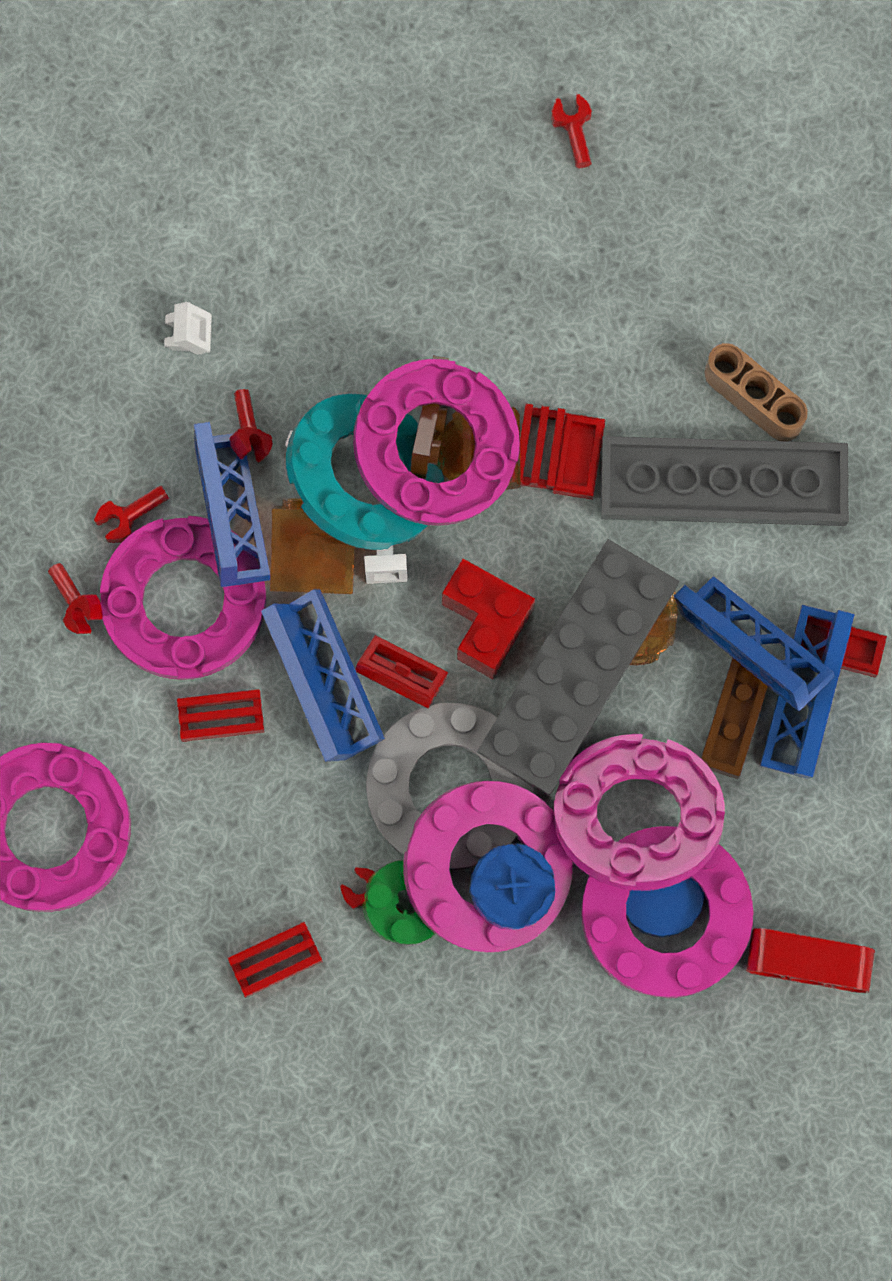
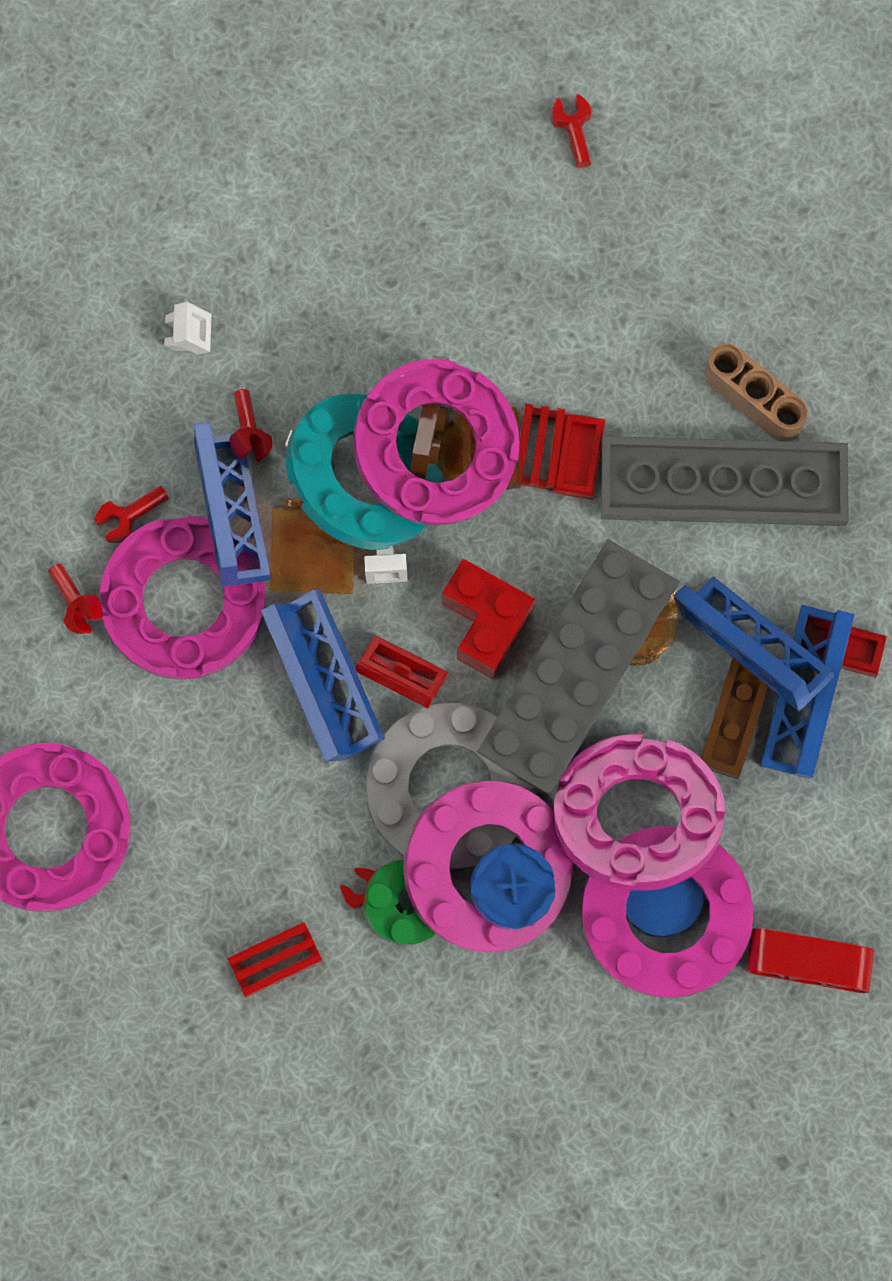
red tile [177,689,265,742] -> none

